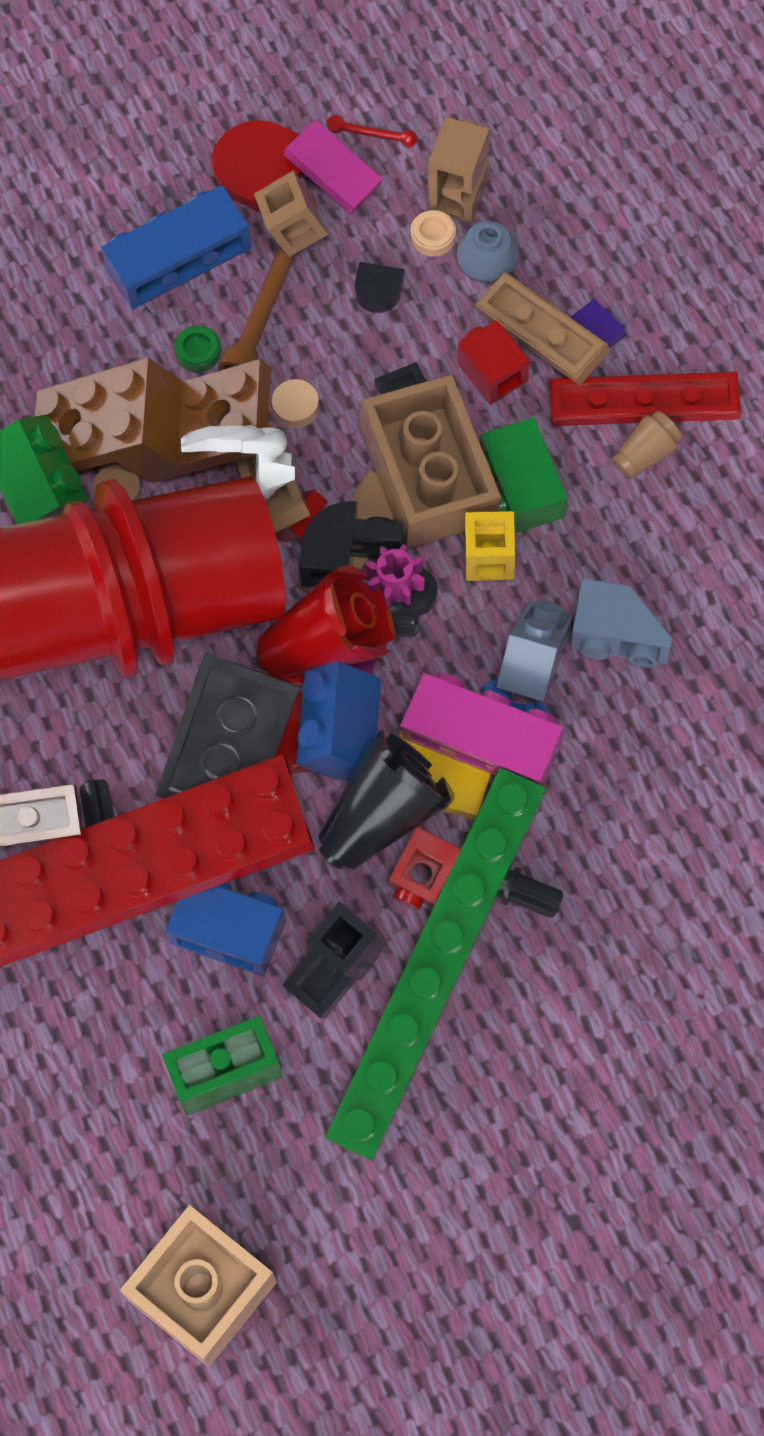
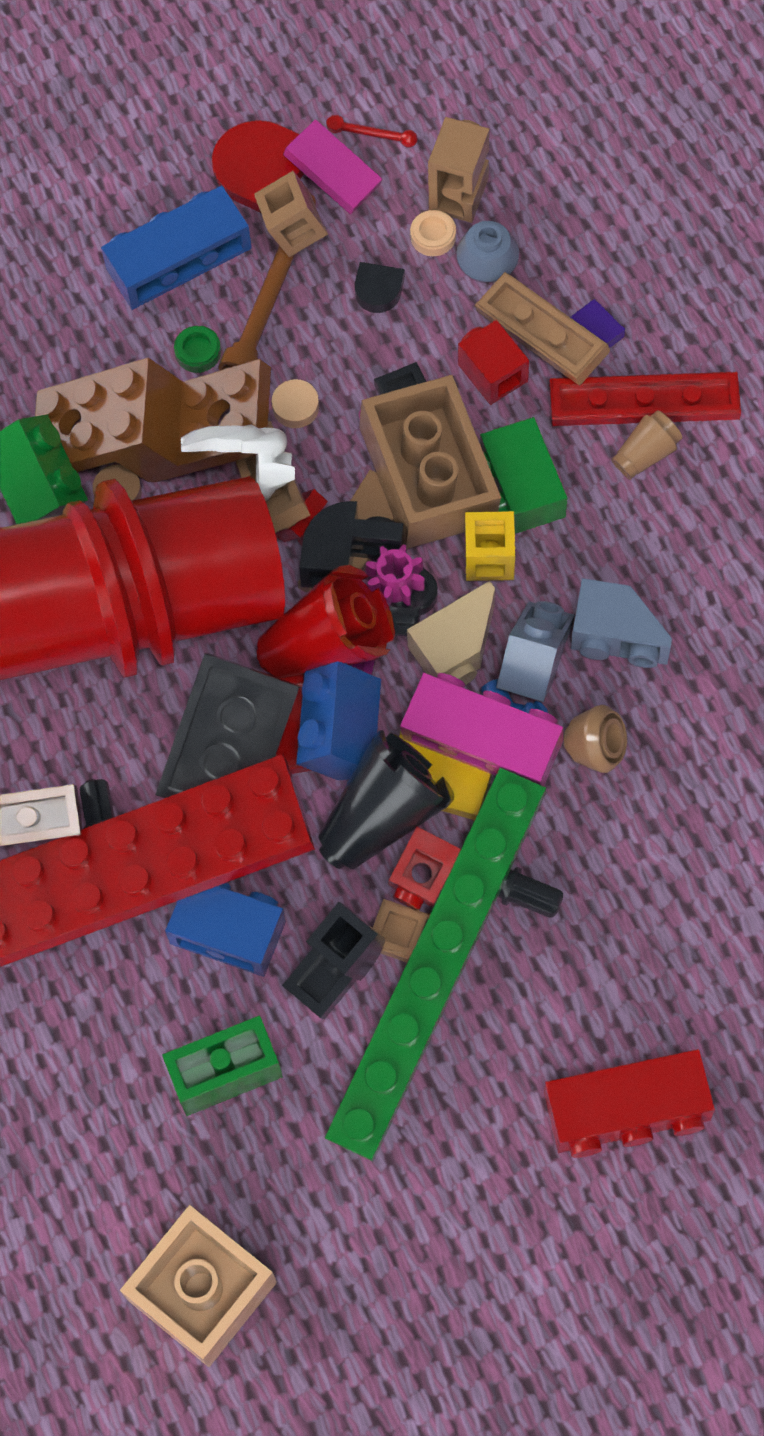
none -> medium nougat tile [373,899,430,963]
none -> tan slope [407,581,495,685]
none -> red brick [544,1049,715,1158]
none -> medium nougat cone [563,705,627,773]

